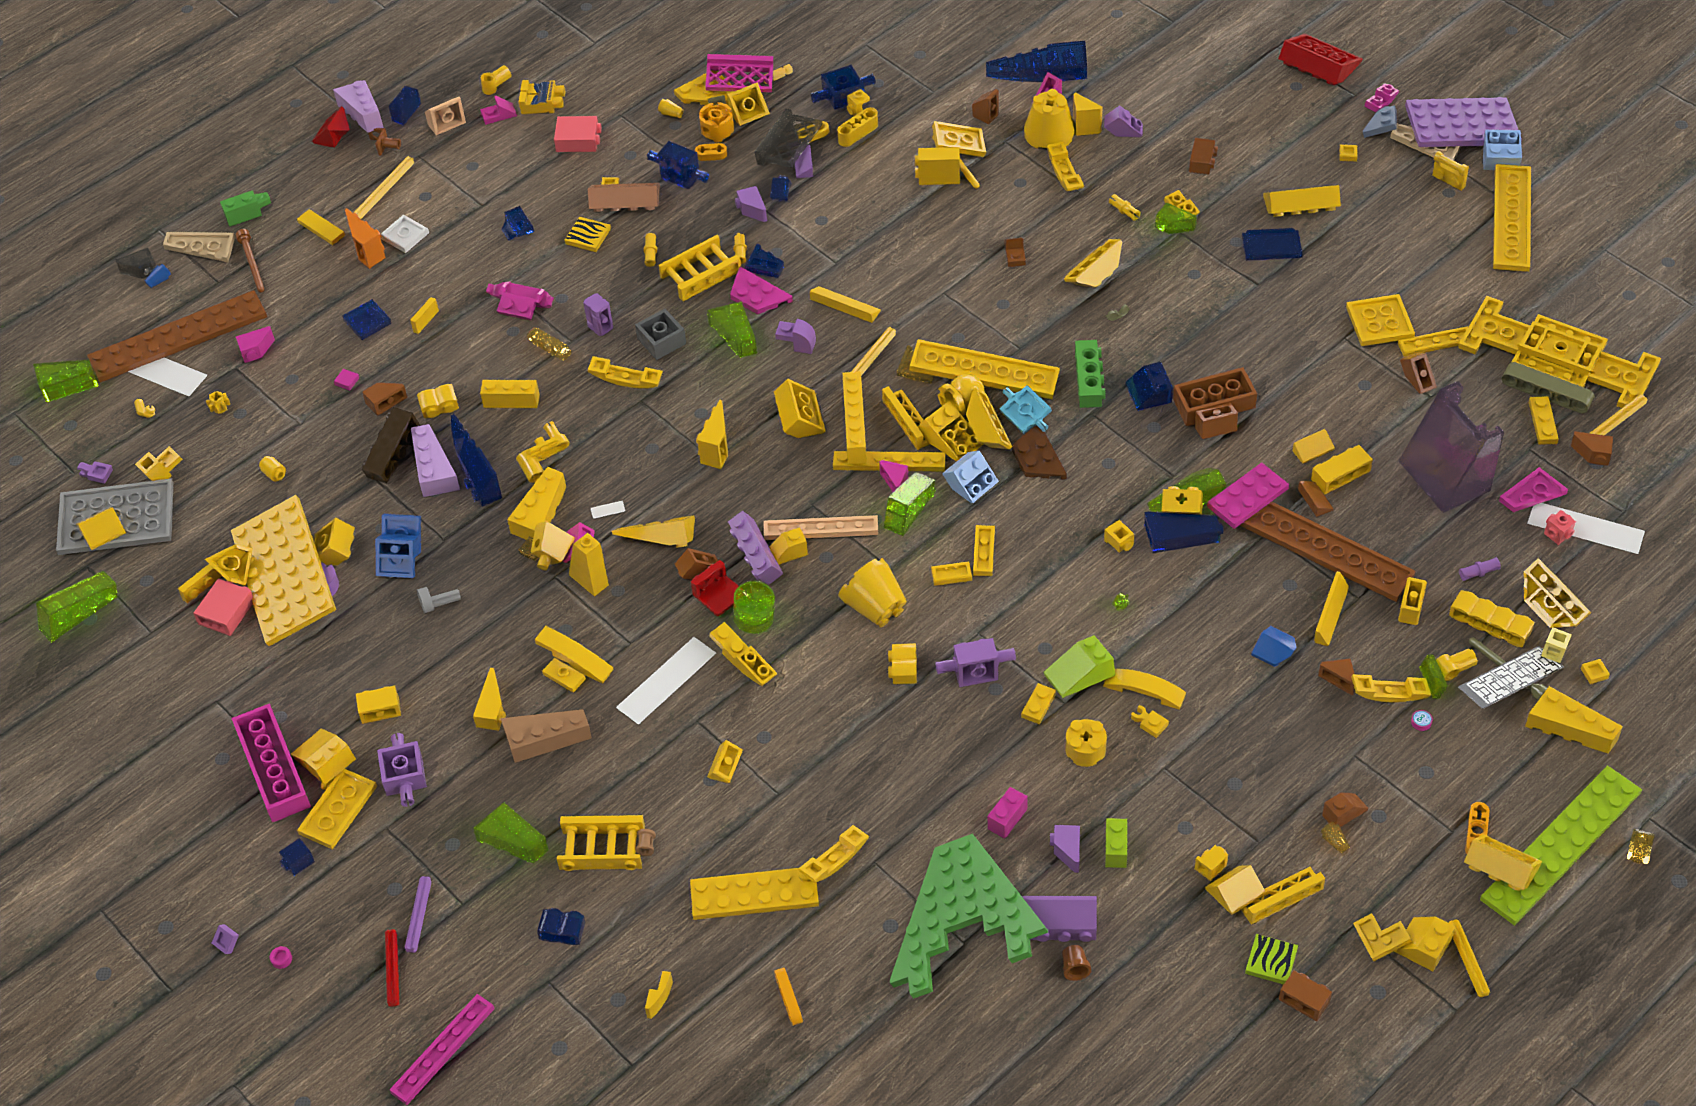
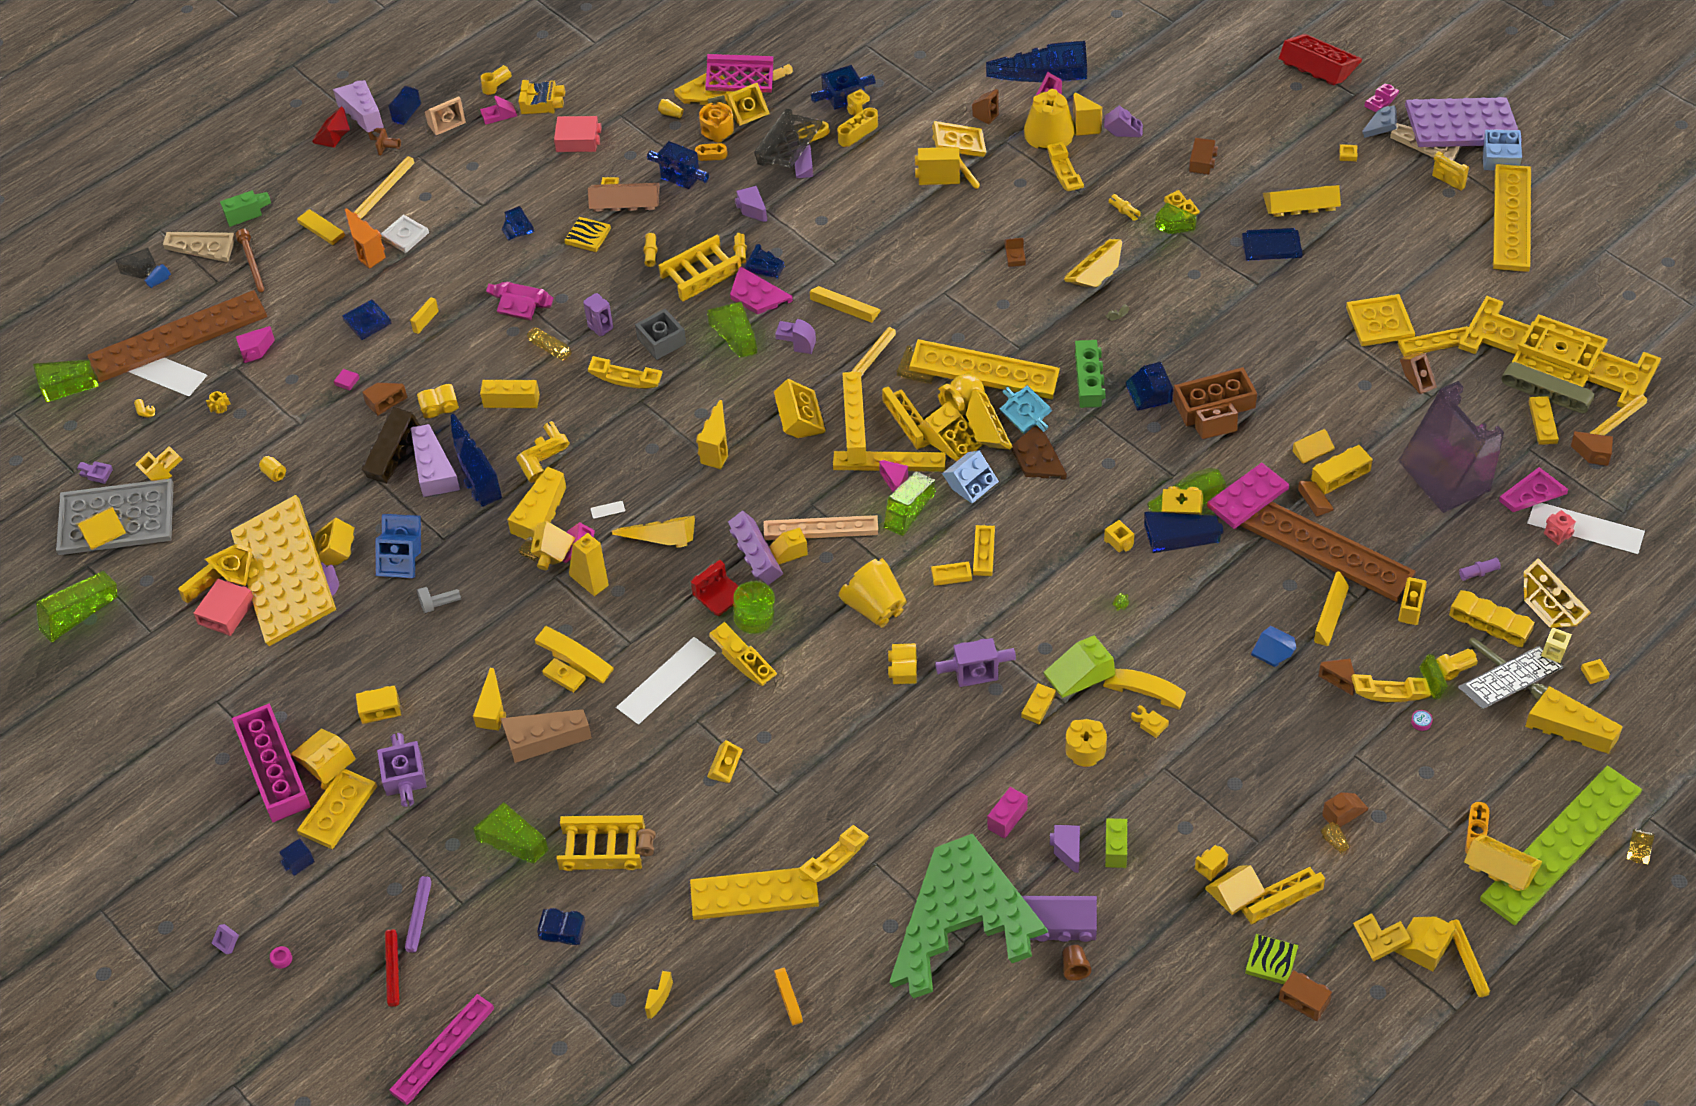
dark orange slope [675,548,718,580] -> none
clear blue bracket [770,176,792,201] -> none

